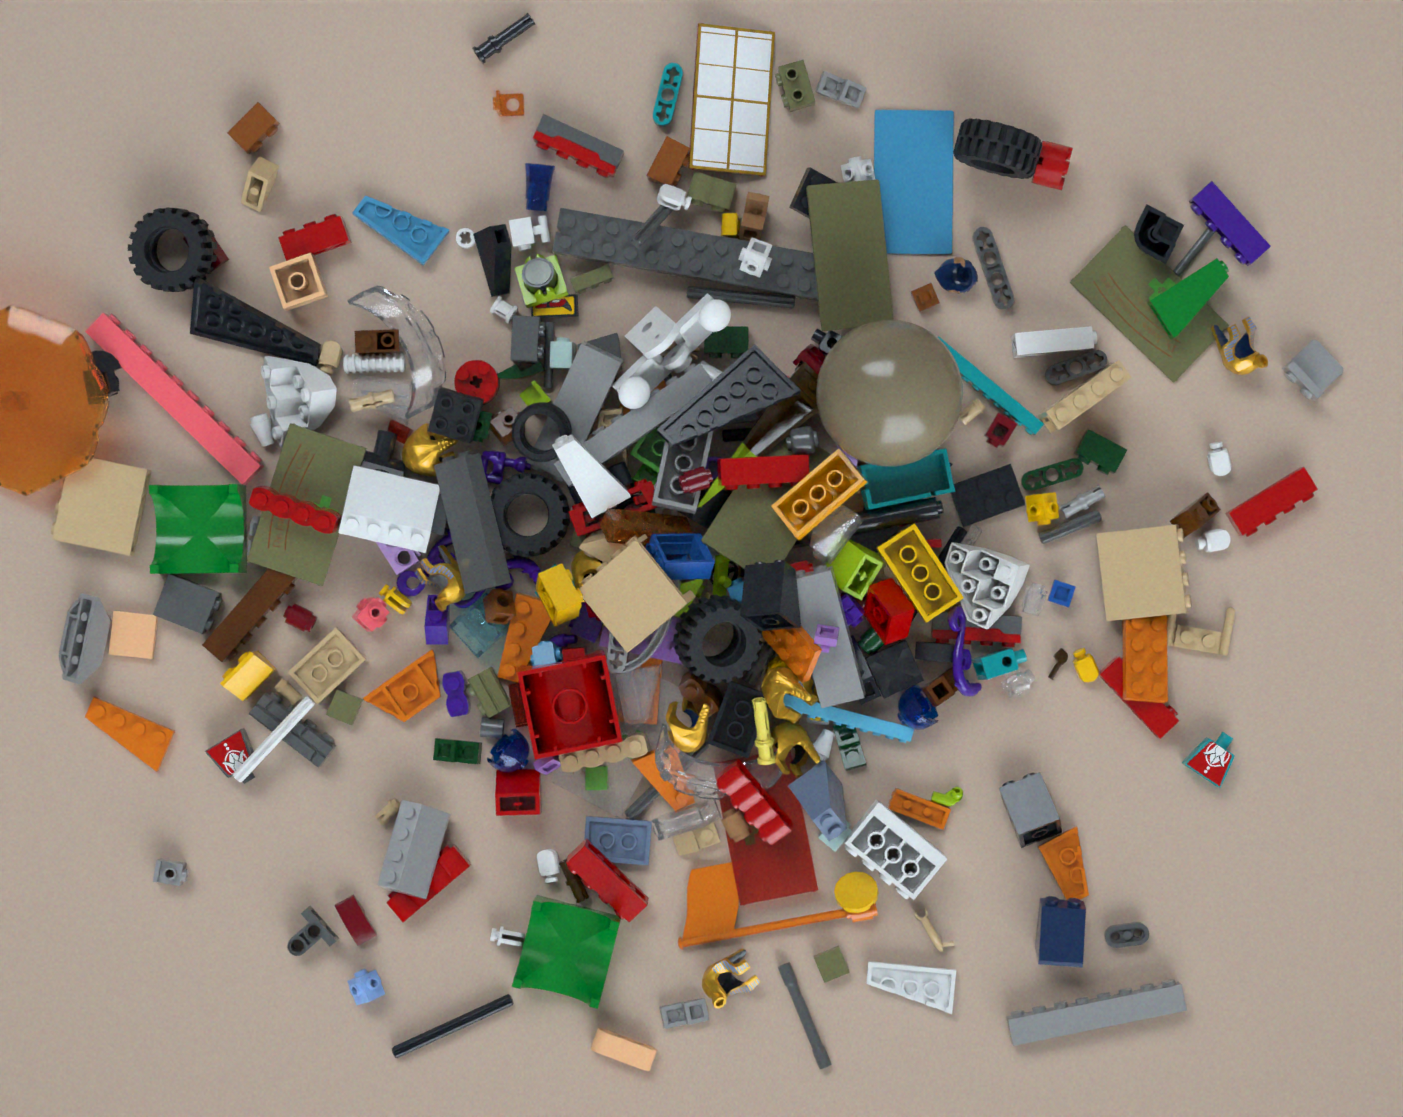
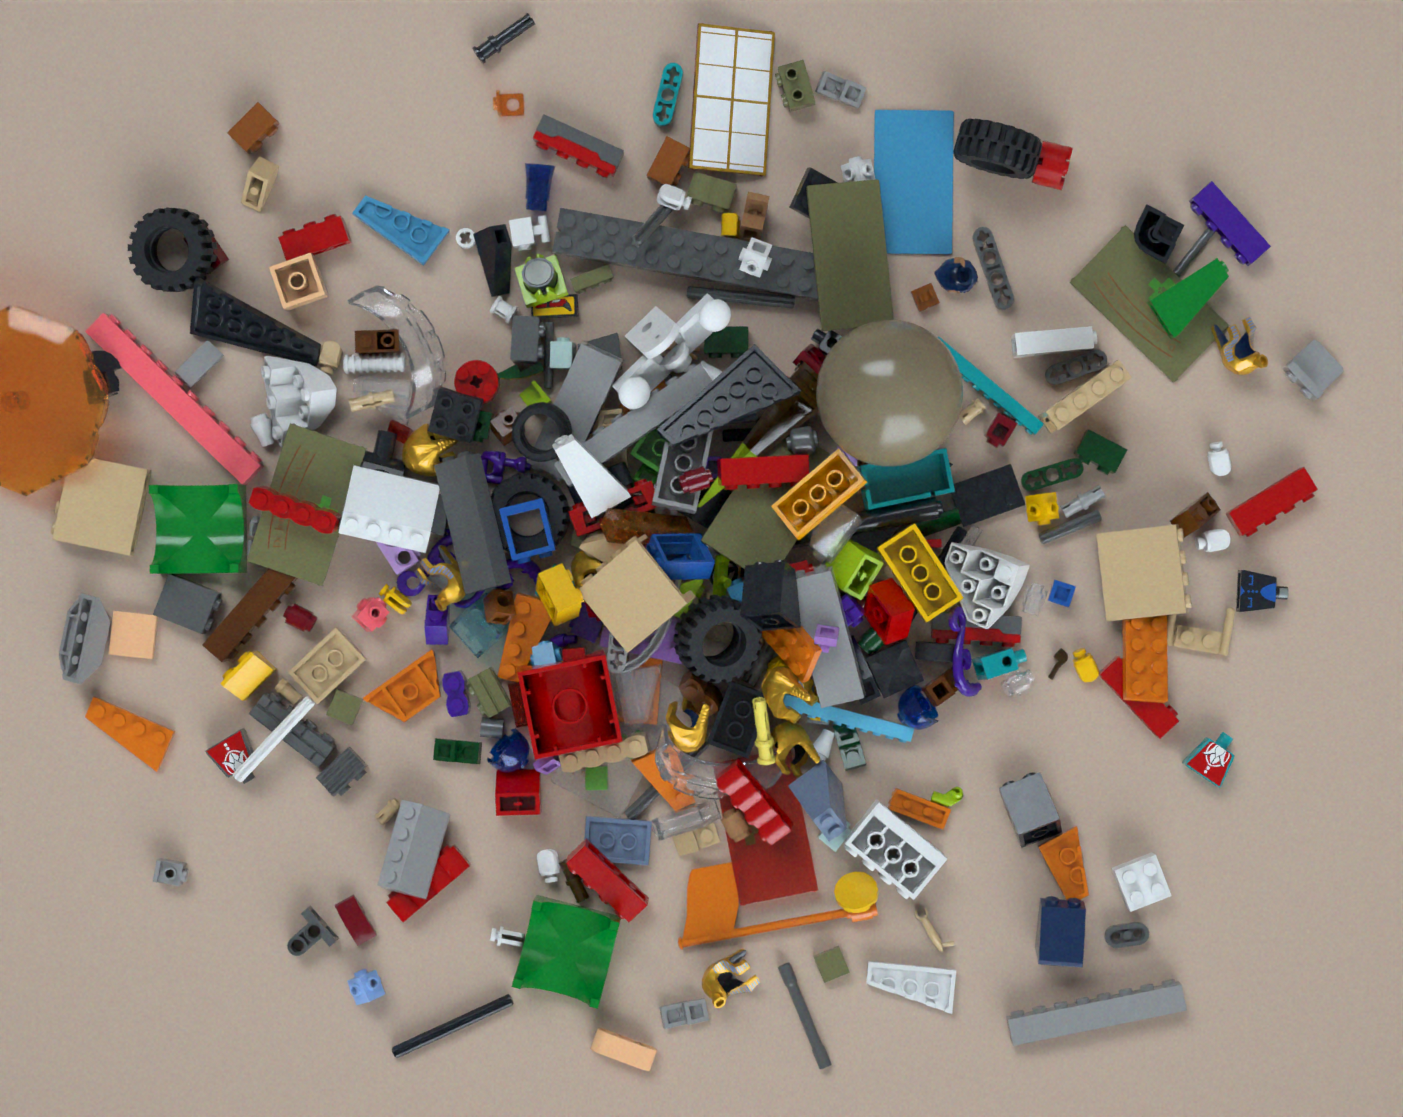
none -> light grey slope [175,340,224,389]
none -> dark grey brick [316,747,368,797]
none -> blue window [499,498,557,564]
none -> dark green slope [915,508,961,537]
none -> white brick [1111,852,1172,912]
none -> black torso [1236,570,1288,612]

